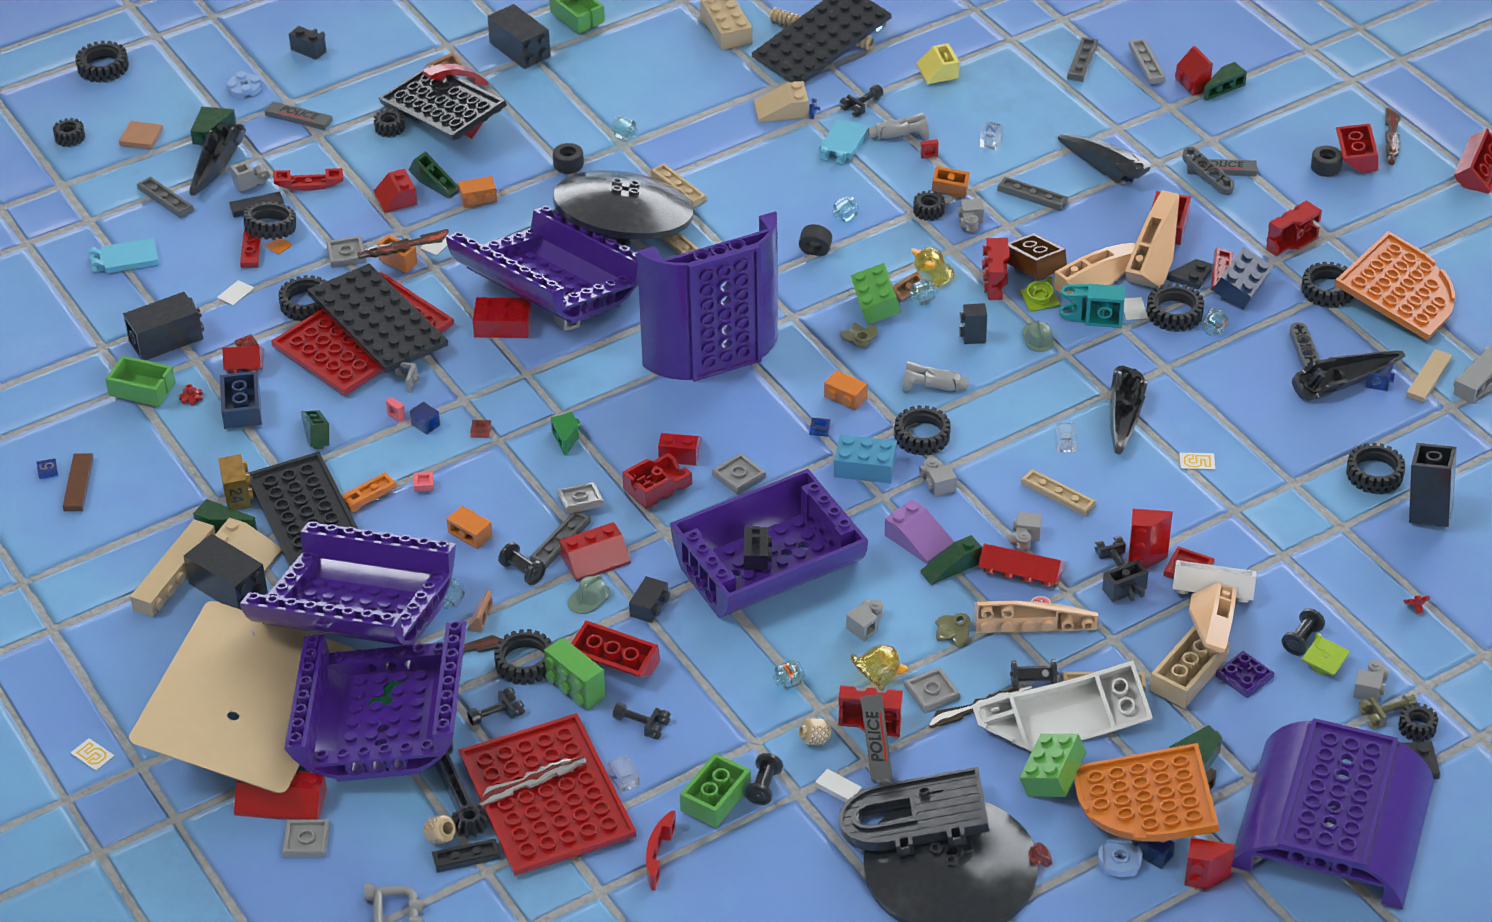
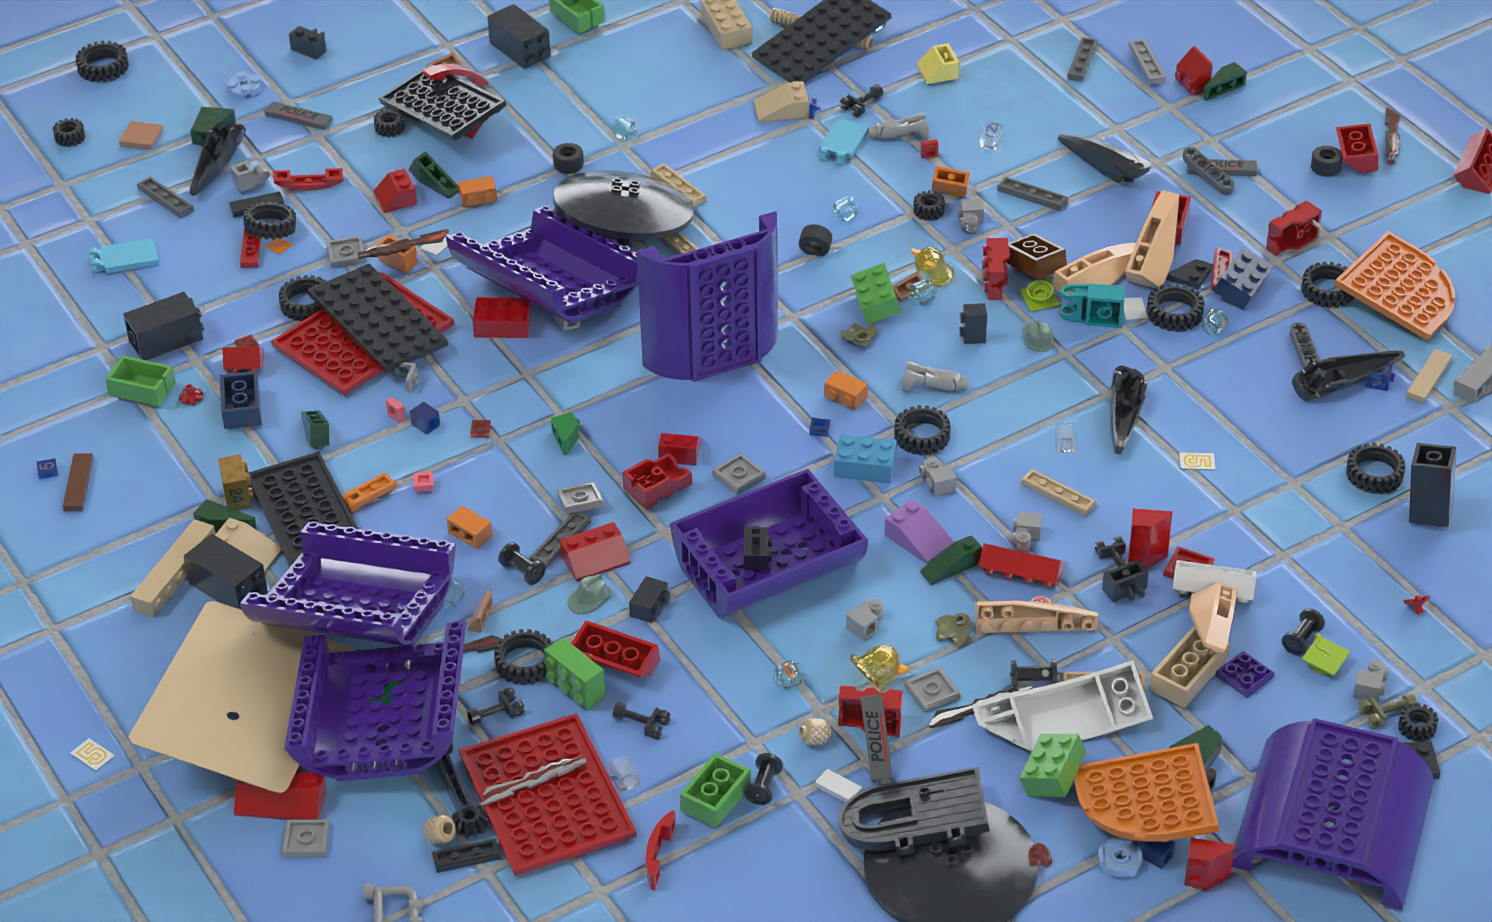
white sticker [217,280,254,305] -> none

